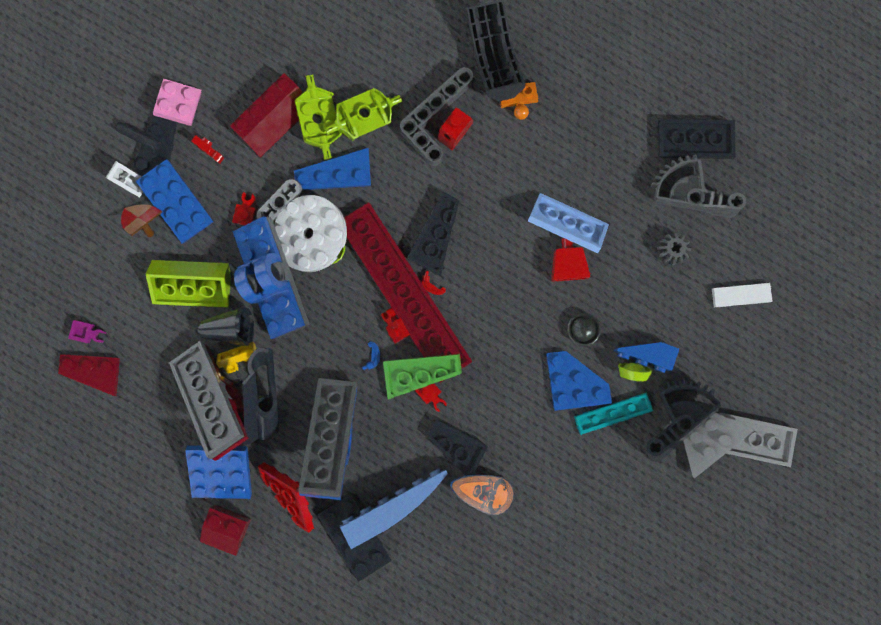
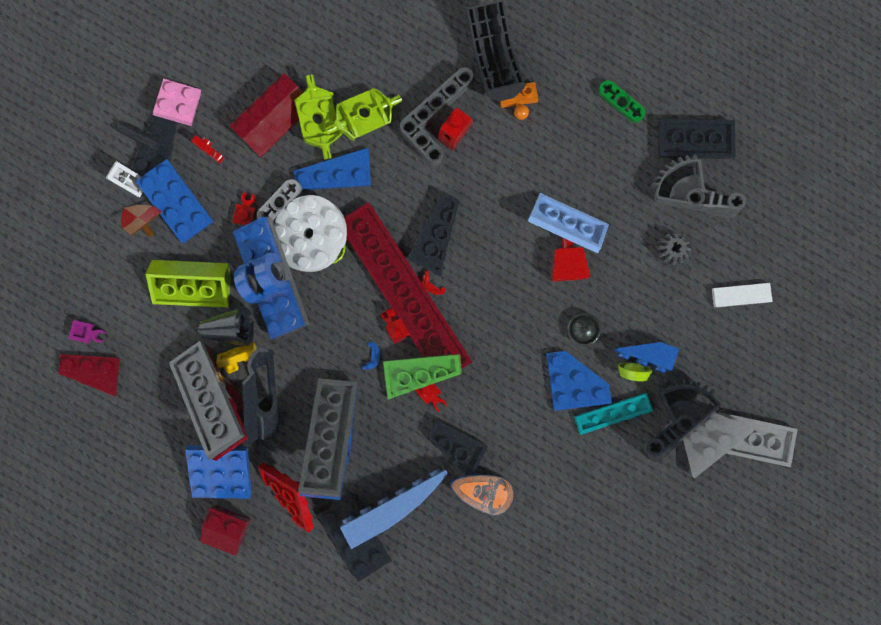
none -> green beam [598,80,645,123]

